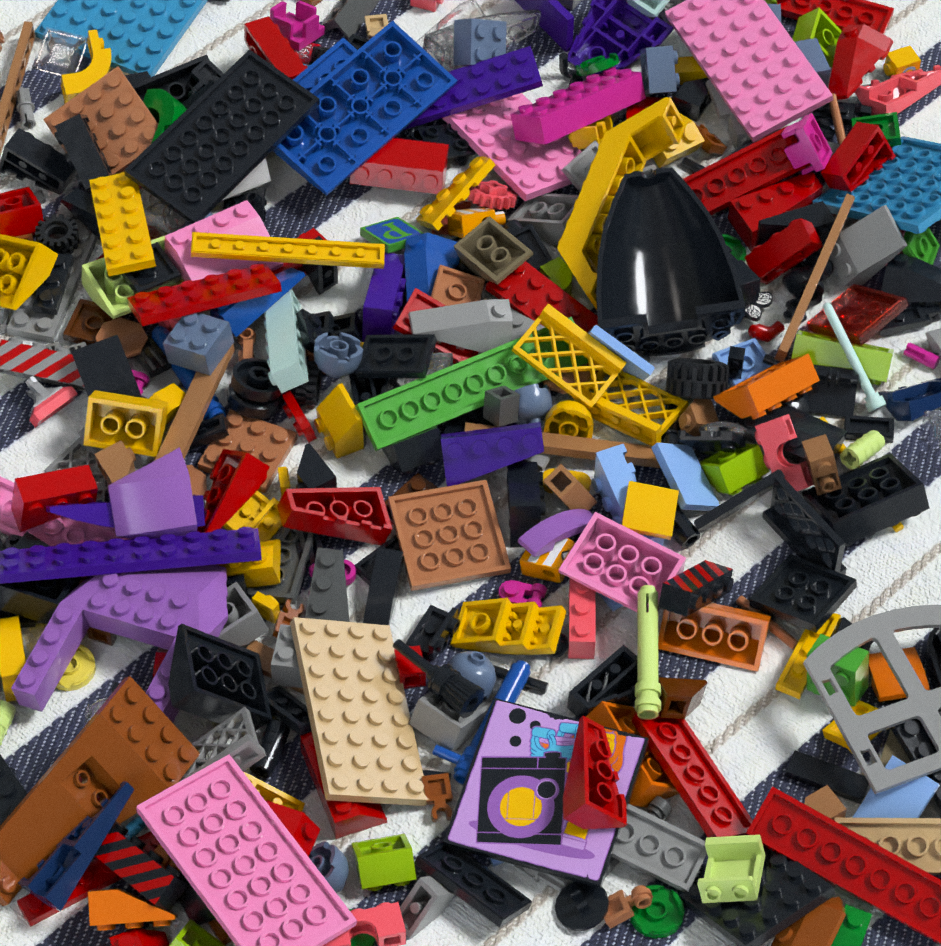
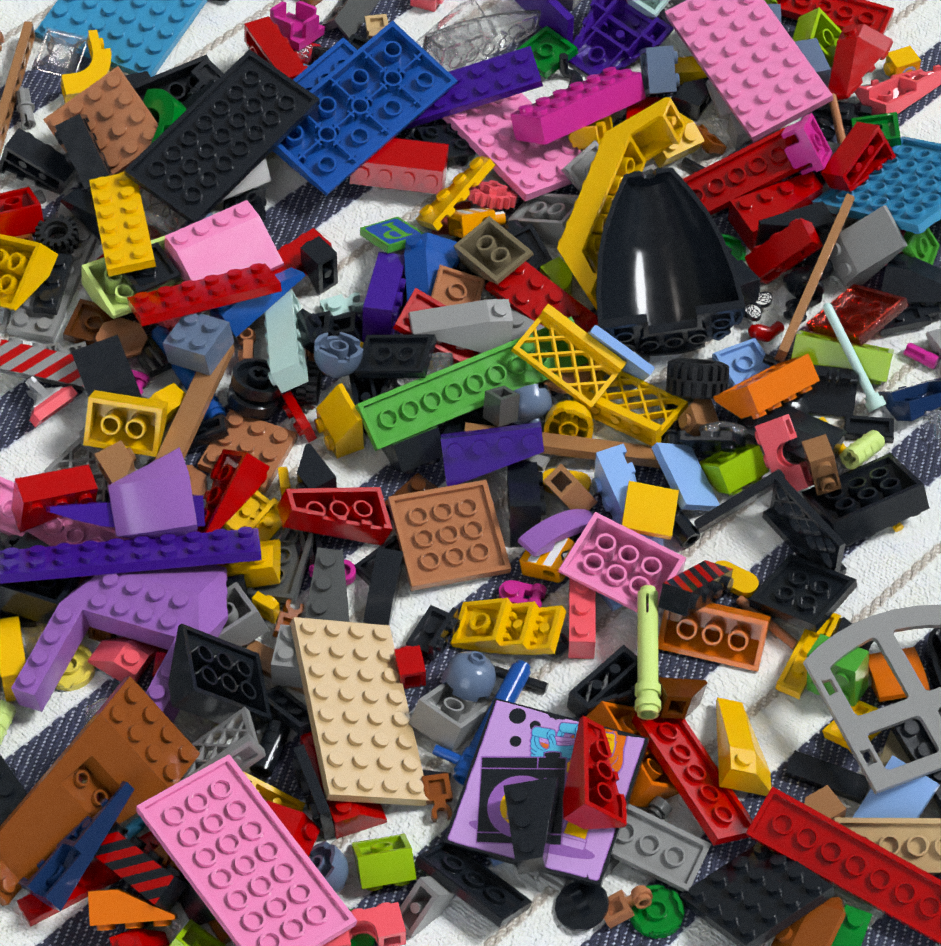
yellow tile [191,232,385,269] -> none
black piece [393,639,485,718] -> none
sand blue brick [453,18,507,66] -> none
green tile [575,53,620,76] -> none
yellowish green panel [697,835,766,903] -> none
black piece [727,346,745,379] -> none
none -> coral slope [88,637,159,683]
none -> black plate [291,744,335,841]
none -> light aqua plate [319,292,364,317]
none -> black wedge [503,776,560,874]
none -> green plate [516,26,578,79]
none -> yellow tile [715,561,759,598]
none -> yellow wedge [716,697,771,796]

